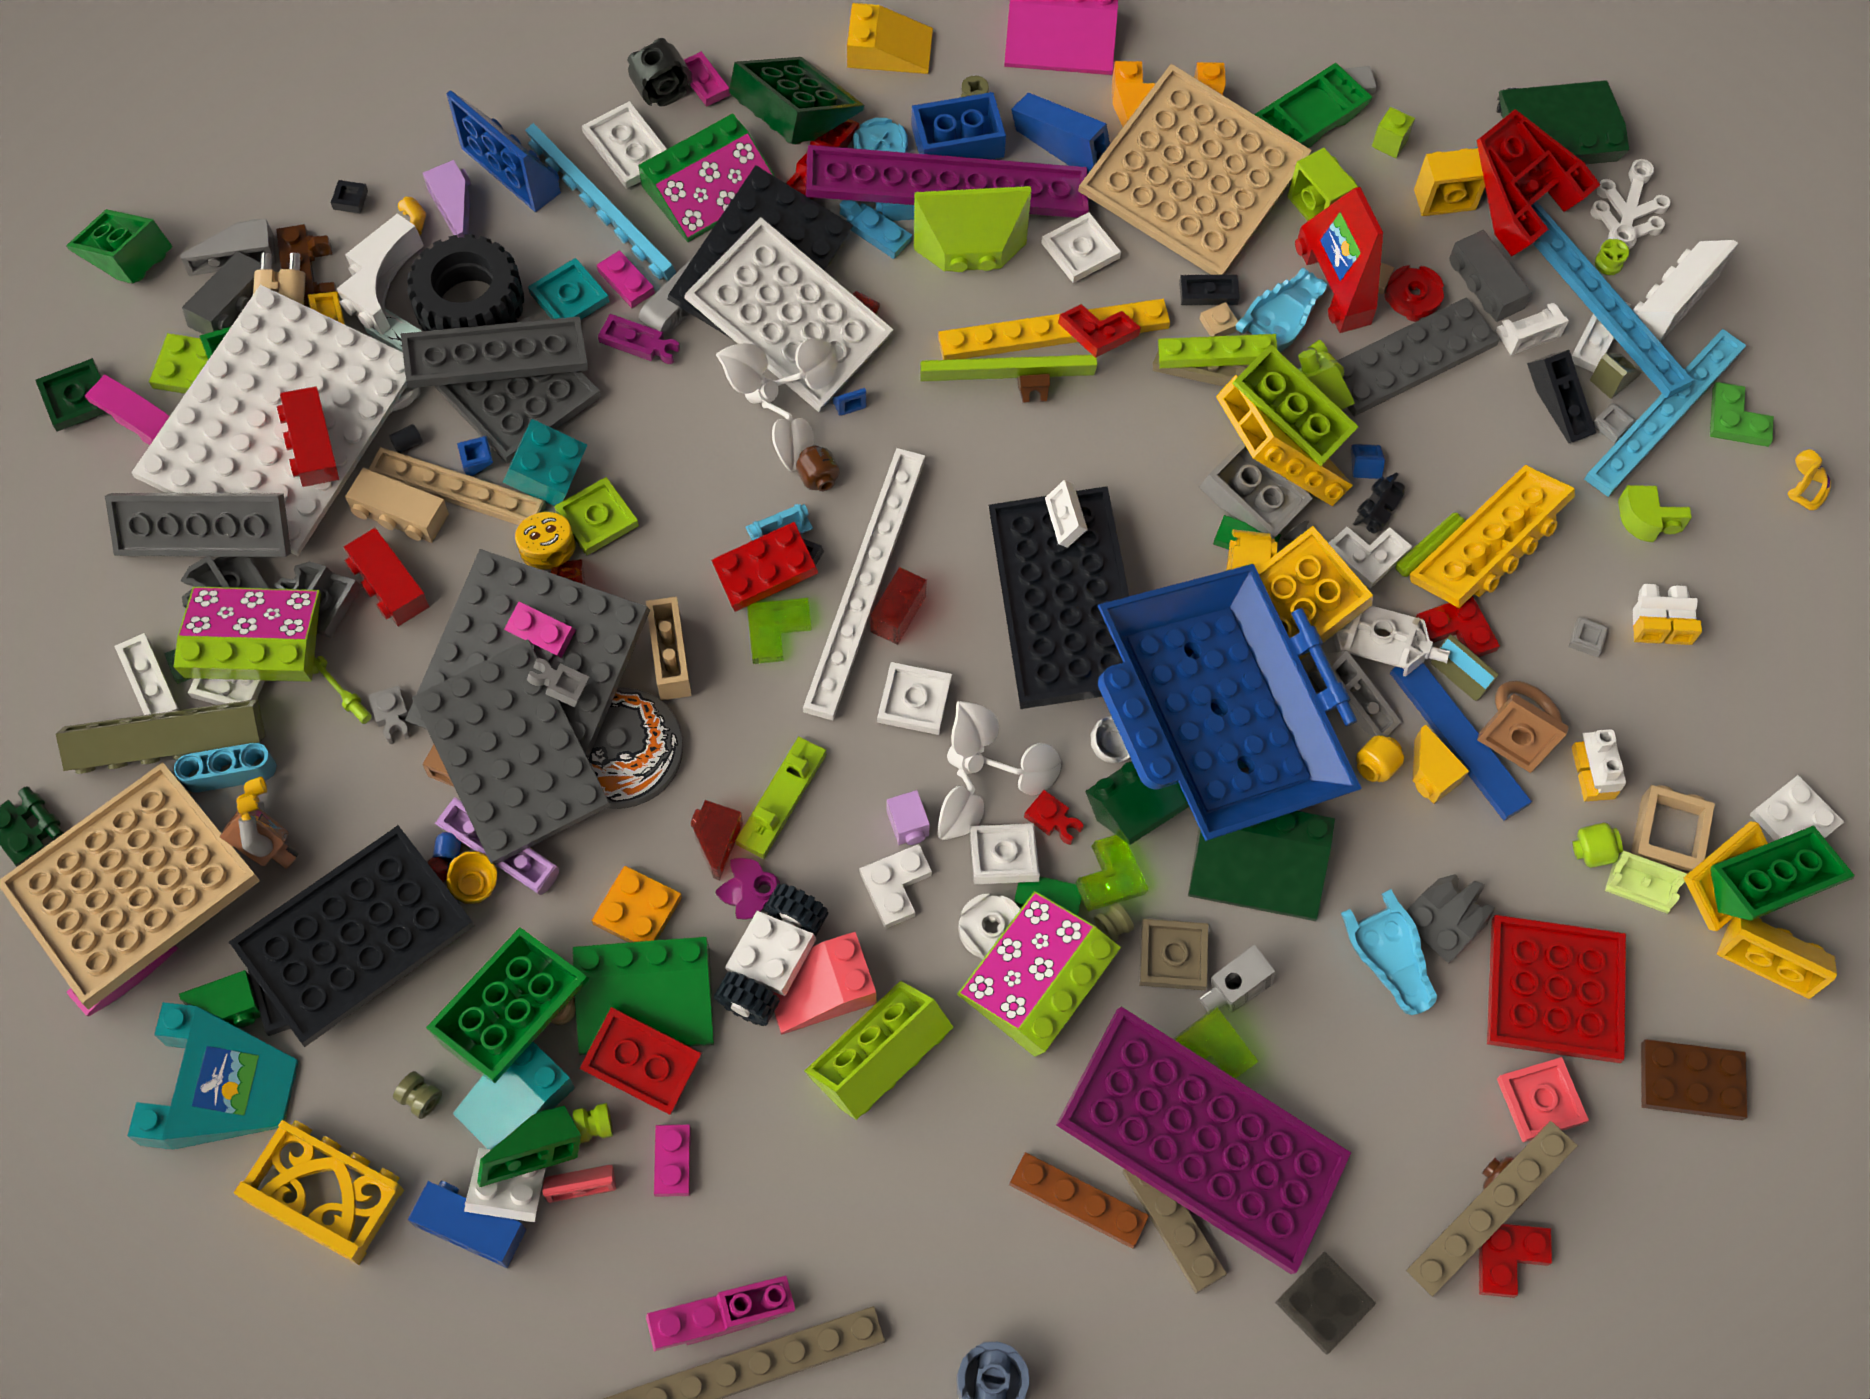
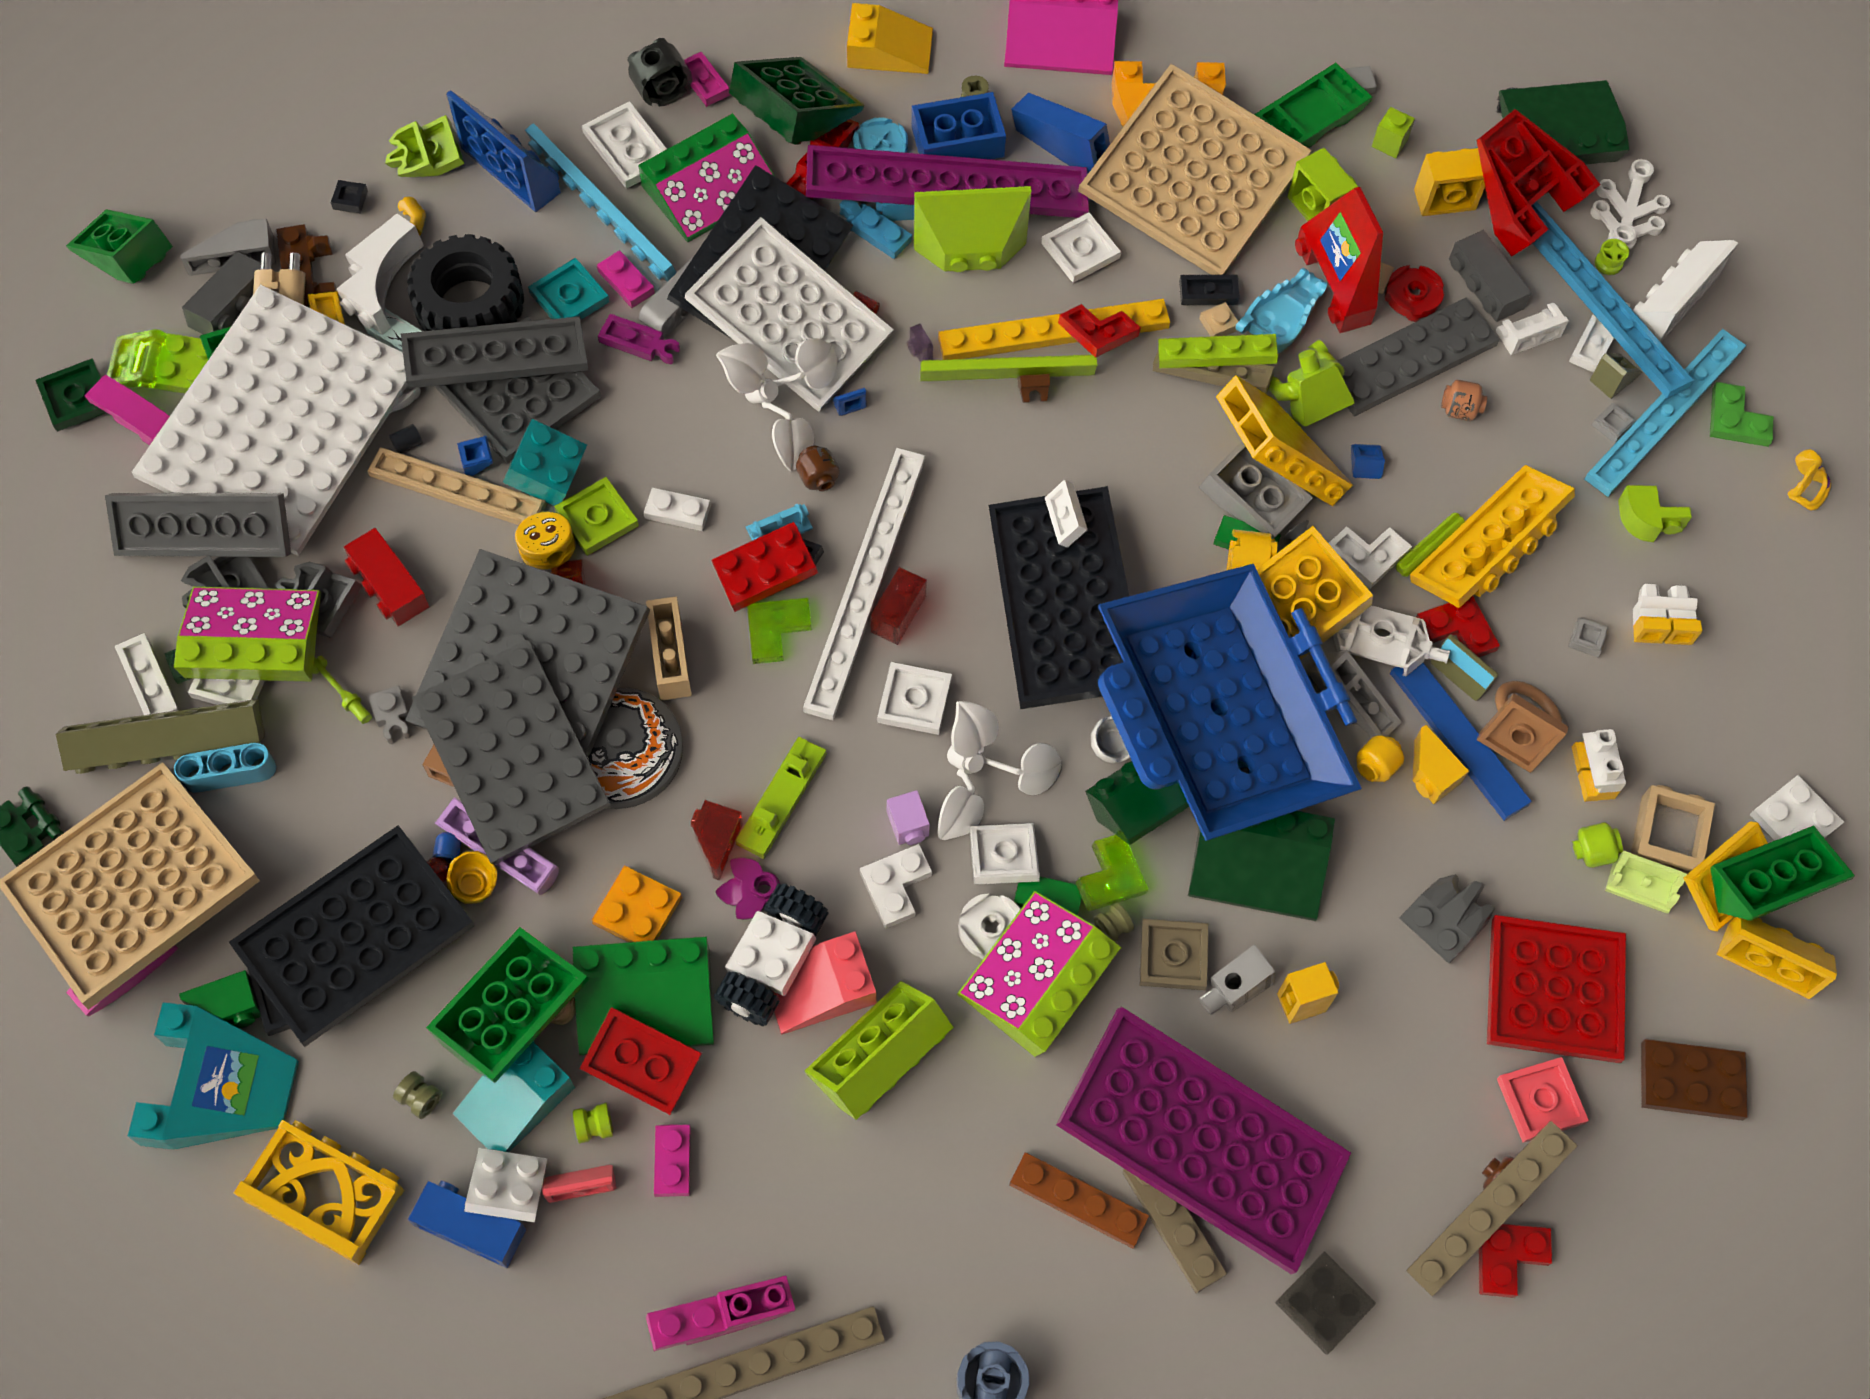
torso [220,777,299,869] -> none
red brick [277,386,339,487] -> none
tan brick [345,468,449,543] -> none
lavender slope [423,160,471,238] -> none
green slope [477,1105,581,1187] -> none
dark pink plate [504,602,576,658] -> none
light grey plate [527,658,589,707] -> none
red plate [1024,790,1084,845] -> none
clear neon green plate [1173,1006,1259,1079] -> none
lime slope [1232,344,1359,467] -> none
medium azure animal [1341,889,1437,1015] -> none
black hinge [1353,472,1405,534] -> none
black slope [1527,350,1596,444] -> none
none -> clear neon green plate [107,329,167,388]
none -> lime plate [385,115,465,177]
none -> white plate [644,488,711,531]
none -> clear purple plate [907,323,933,363]
none -> yellow brick [1277,962,1339,1024]
none -> nougat head [1441,380,1487,421]

